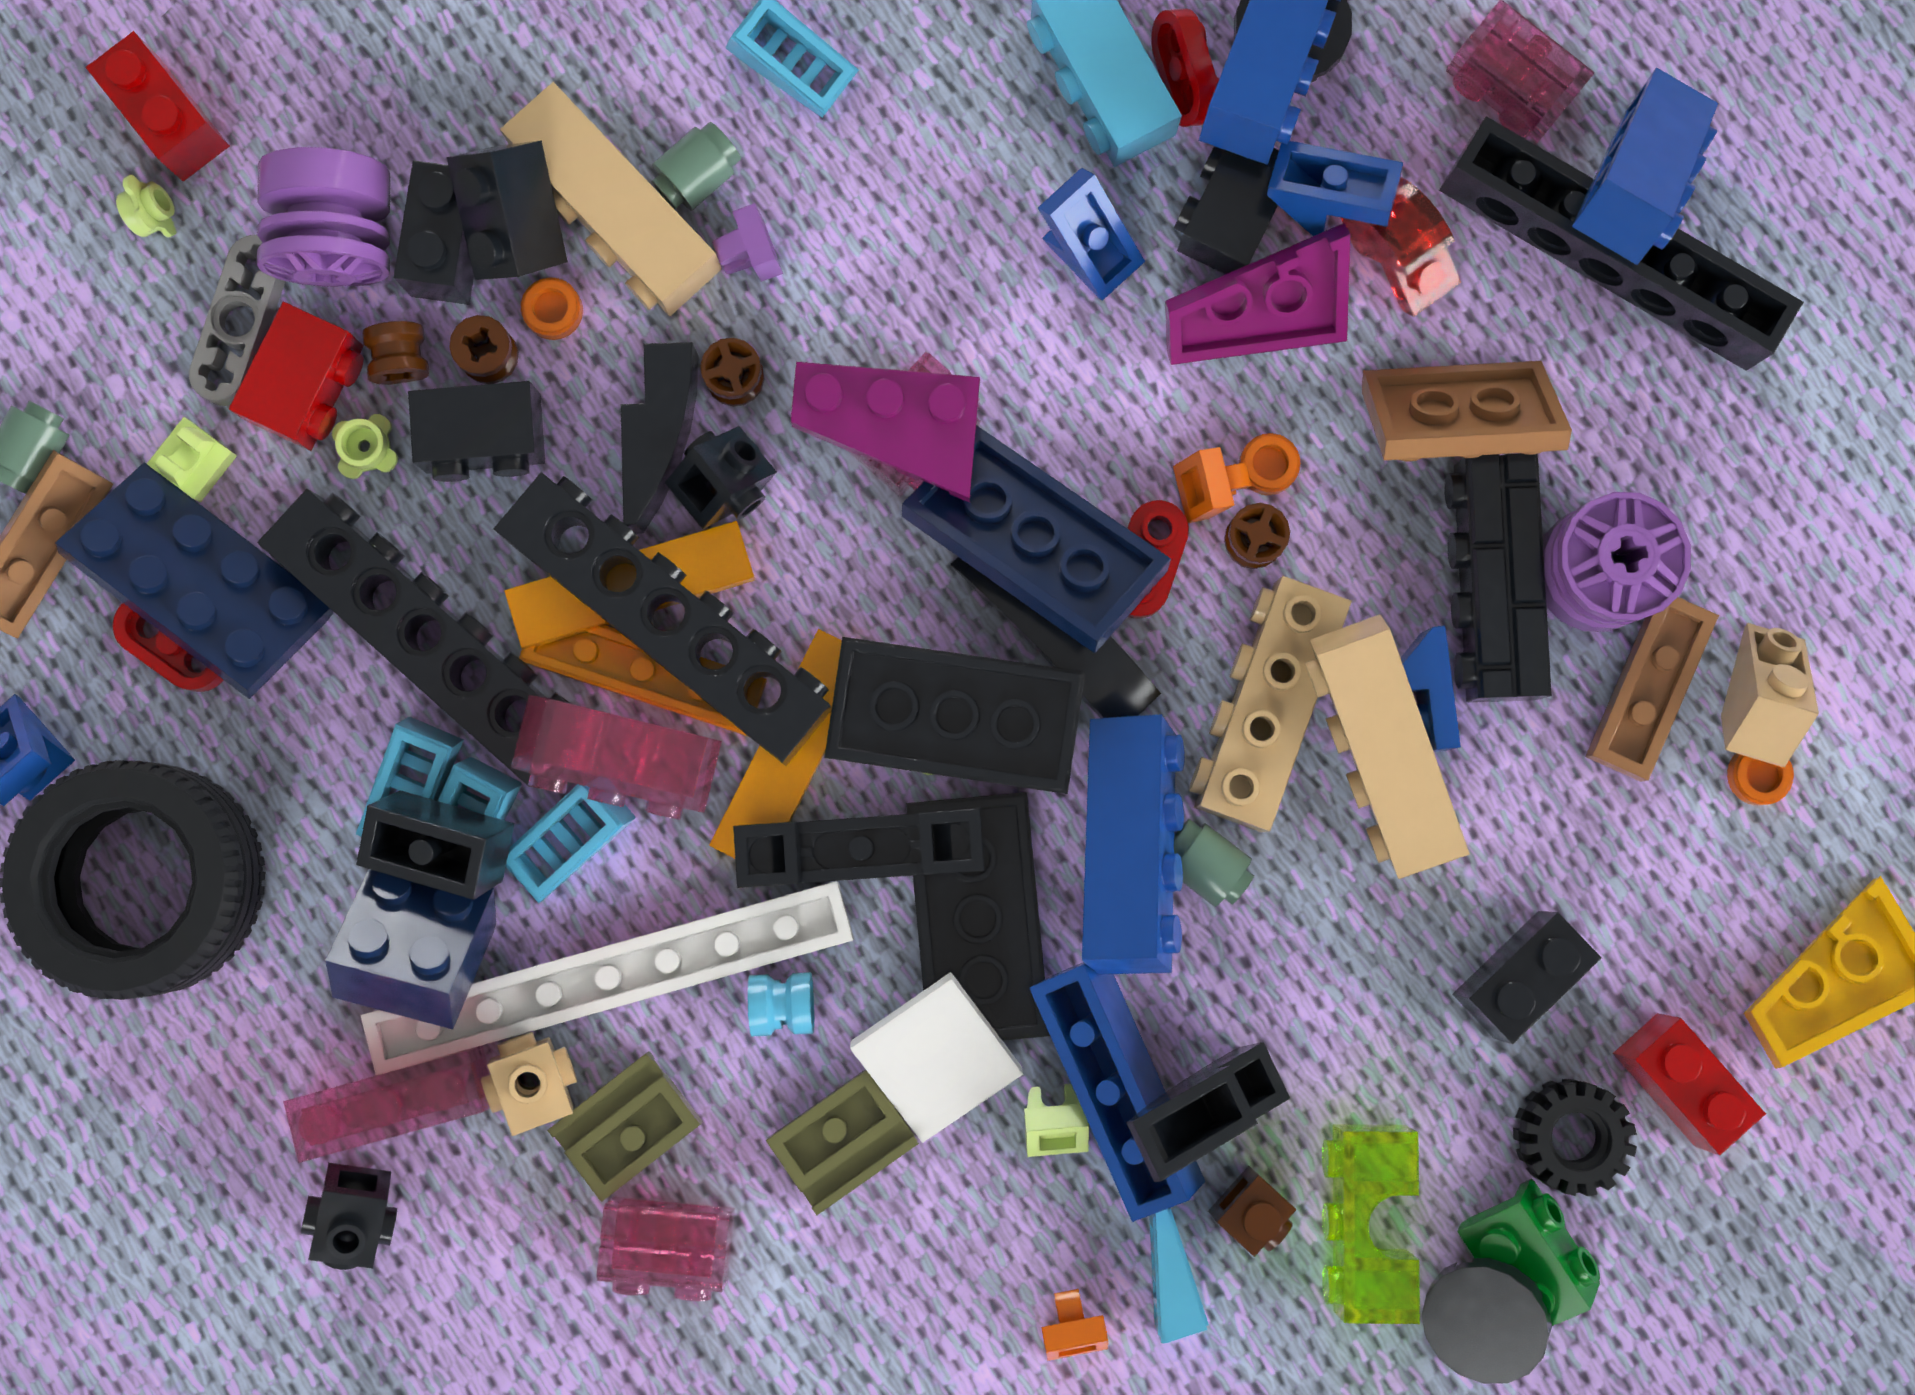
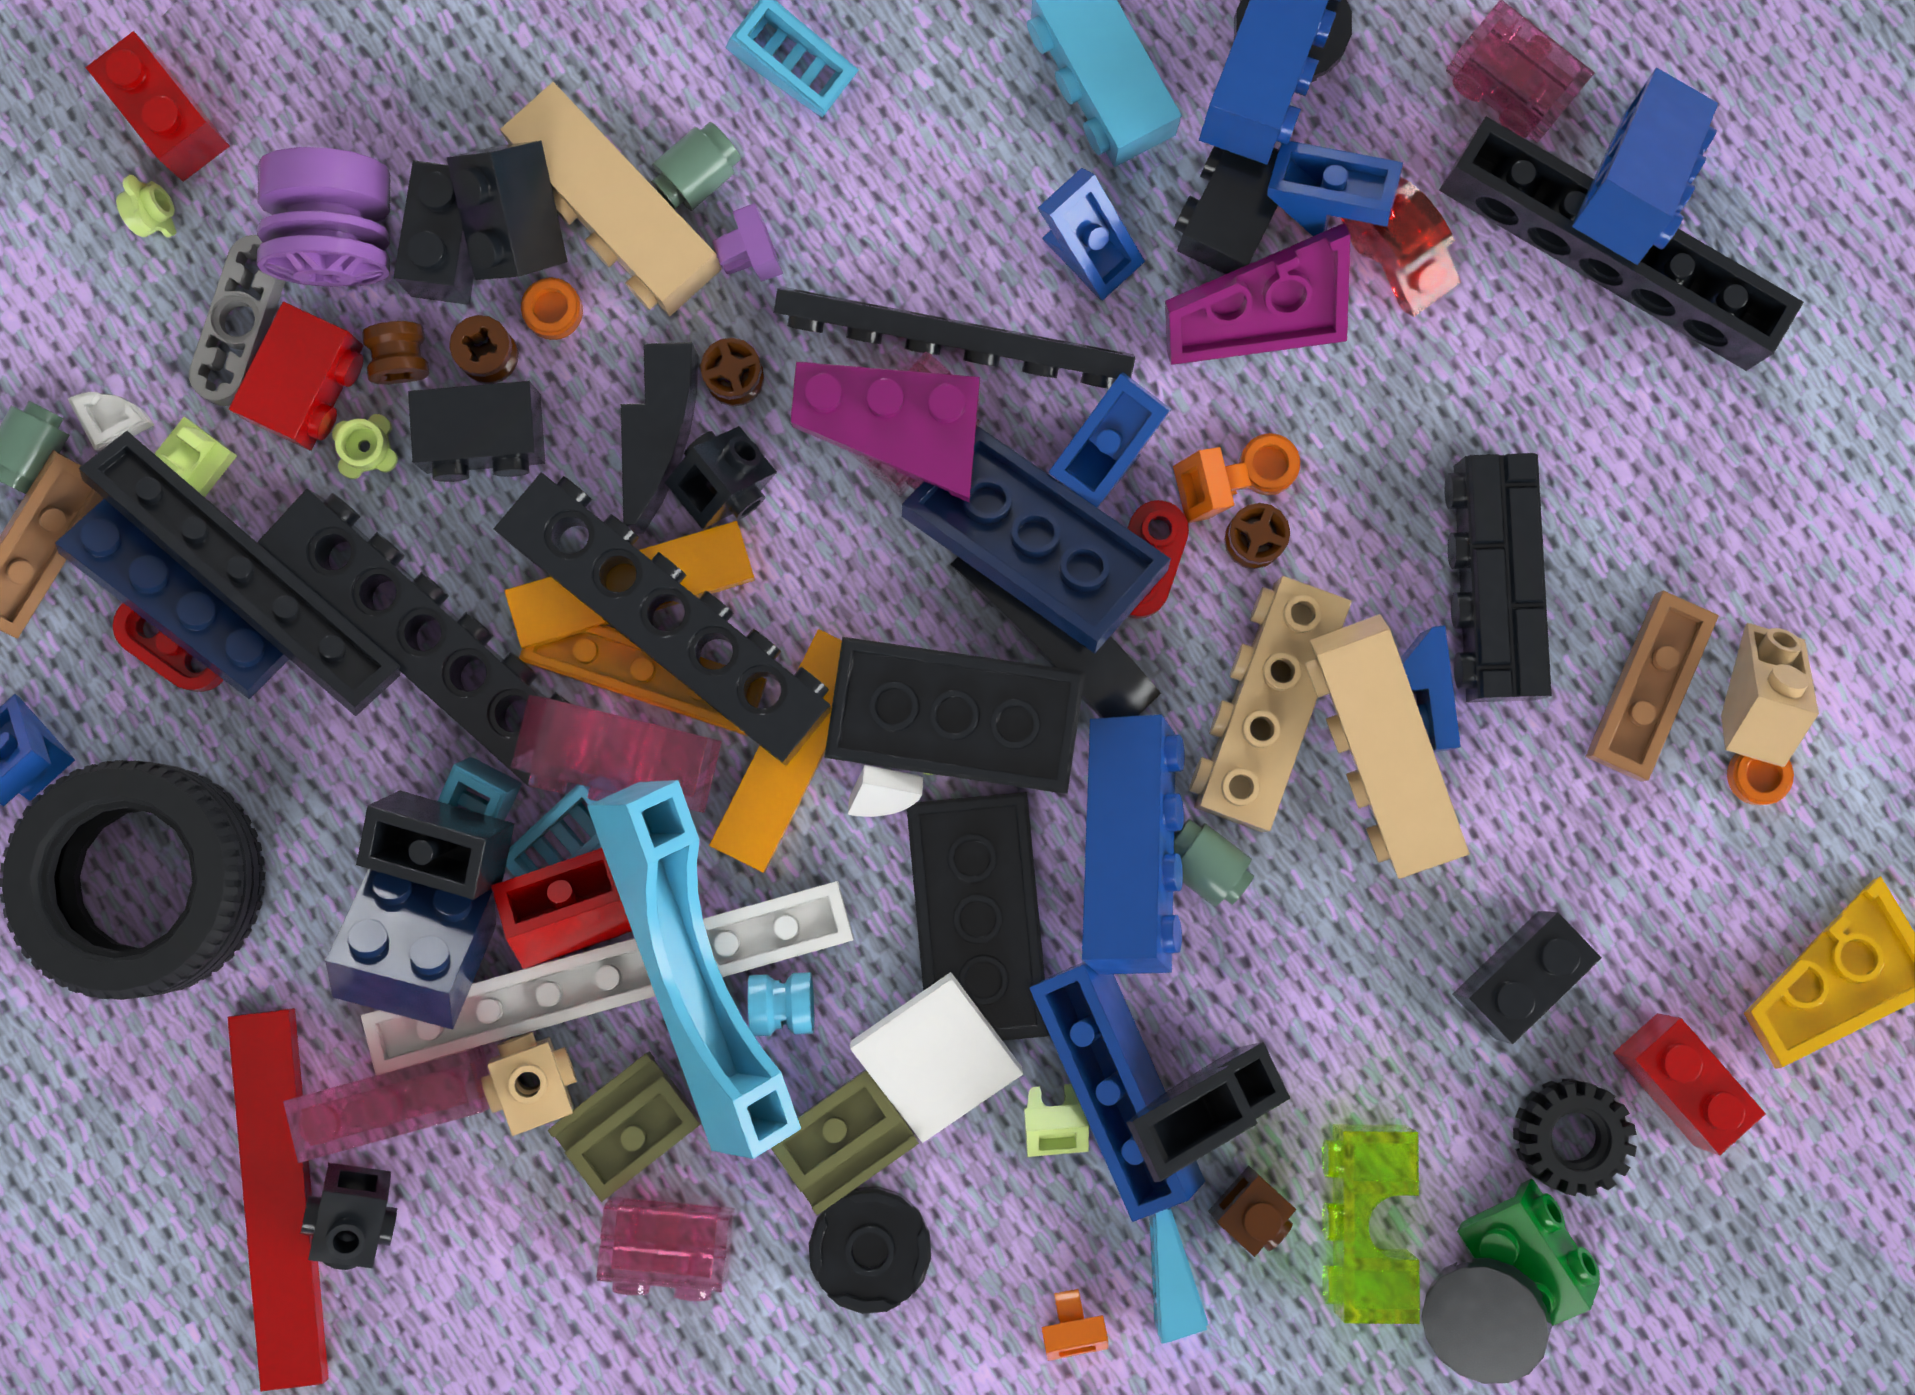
medium azure slope [356,717,464,837] -> none
black slope [733,808,985,888] -> none
red plate [1151,8,1219,127] -> none
medium nougat plate [1362,361,1572,461] -> none
medium lavender wheel [1543,492,1691,632] -> none
none -> white tile [68,392,154,452]
none -> black plate [79,431,400,716]
none -> red tile [227,1008,329,1392]
none -> red brick [491,848,632,969]
none -> medium azure arch [587,780,801,1159]
none -> black plate [773,287,1135,389]
none -> black tile [809,1186,931,1314]
none -> white tile [848,765,923,817]
none -> blue slope [1048,373,1172,508]

